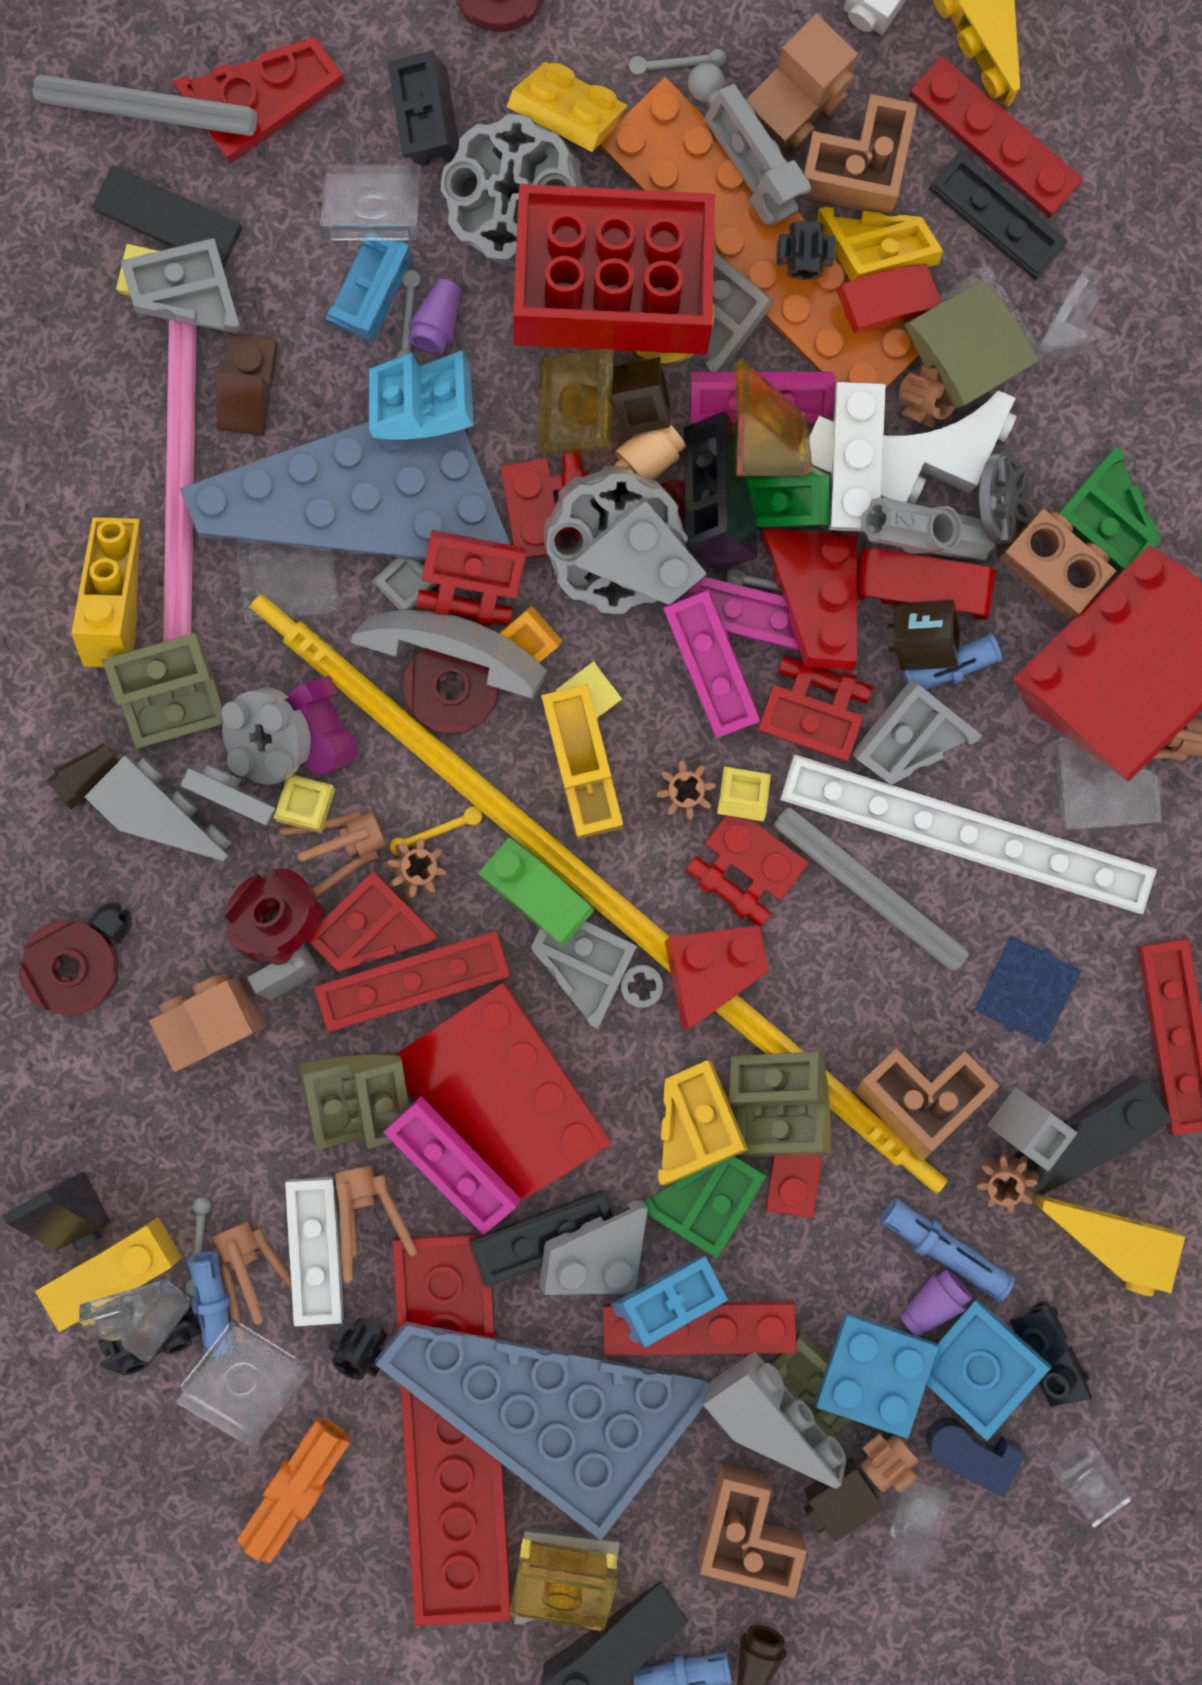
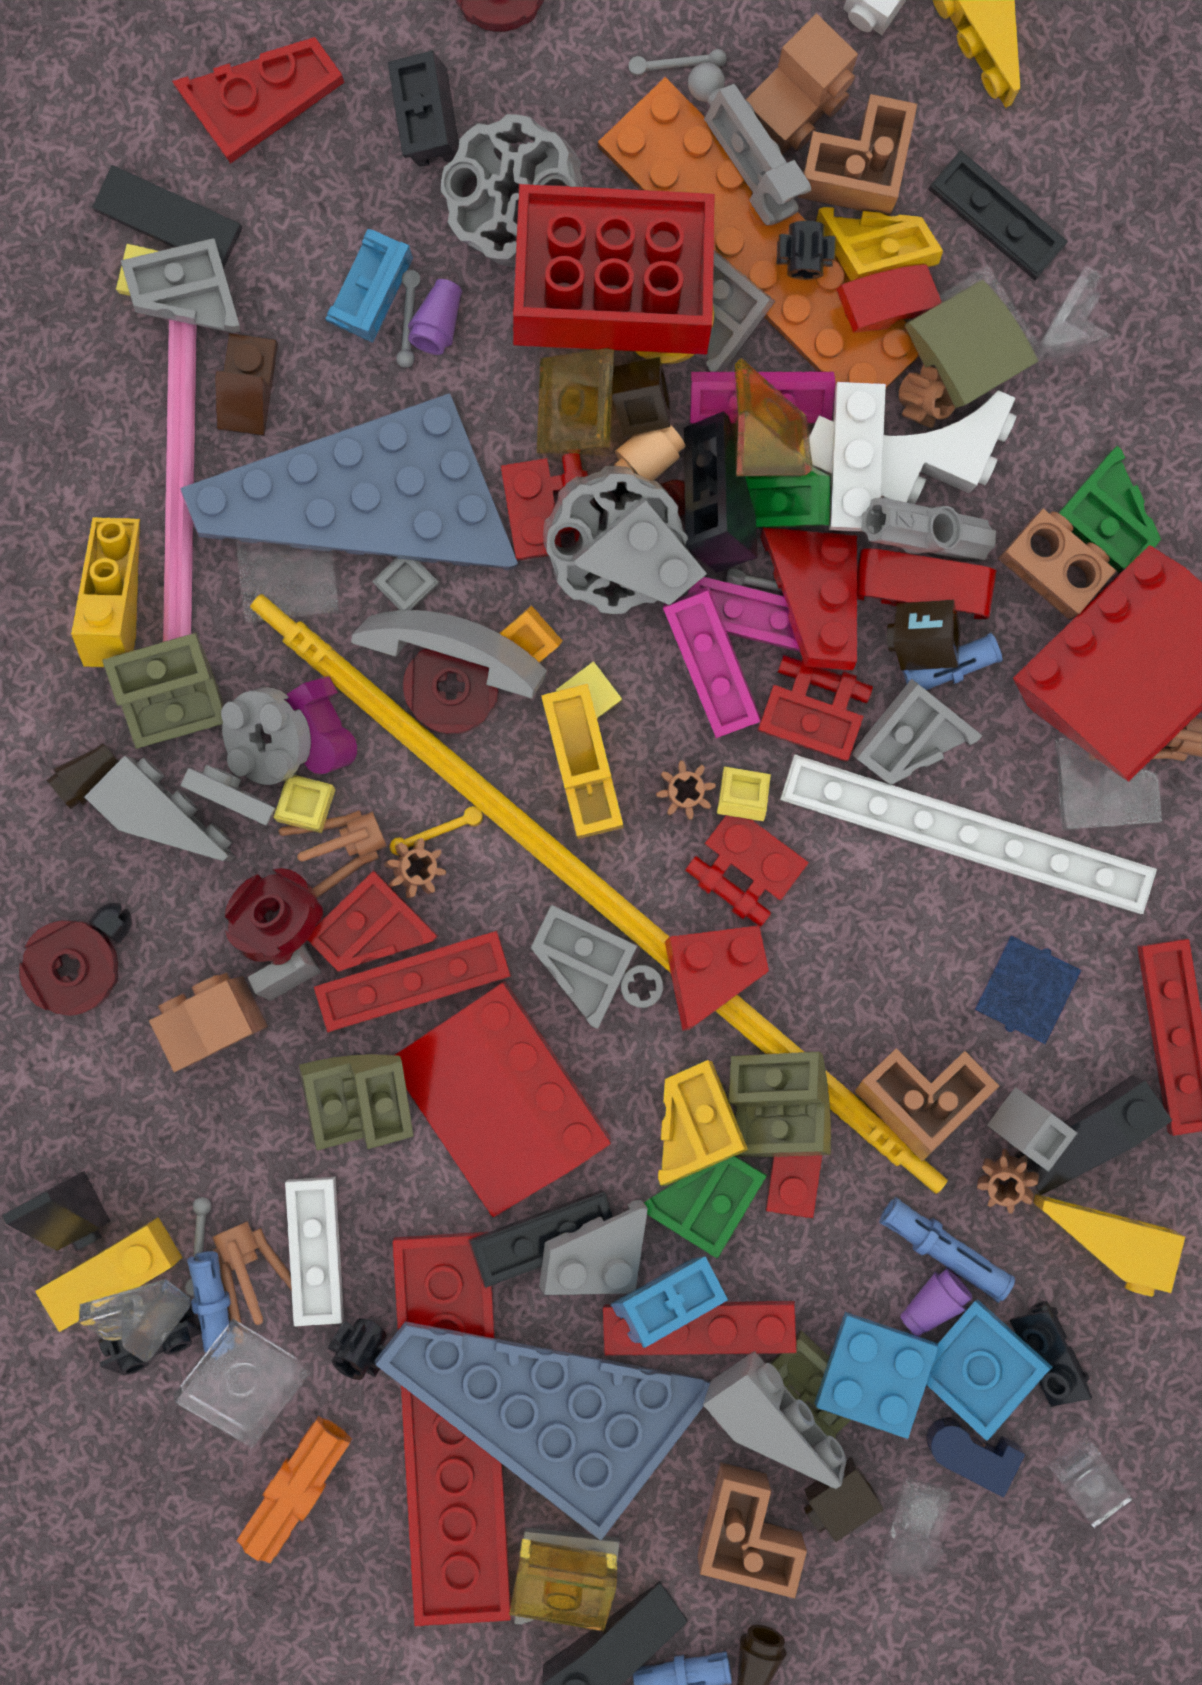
light grey axle [32,74,258,136] -> none
clear tile [320,165,422,240] -> none
nougat plant [335,1166,417,1283] -> none
medium azure slope [369,350,474,440] -> none
dark pink plate [383,1096,521,1235] -> none
red plate [416,529,526,627] -> none
bright green slope [478,837,594,947] -> none
yellow plate [507,62,628,152] -> none
light grey axle [774,808,969,971] -> none
nougat gear [860,1432,920,1493] -> none
red plate [908,55,1083,218] -> none
flat silver wheel [979,452,1030,544] -> none

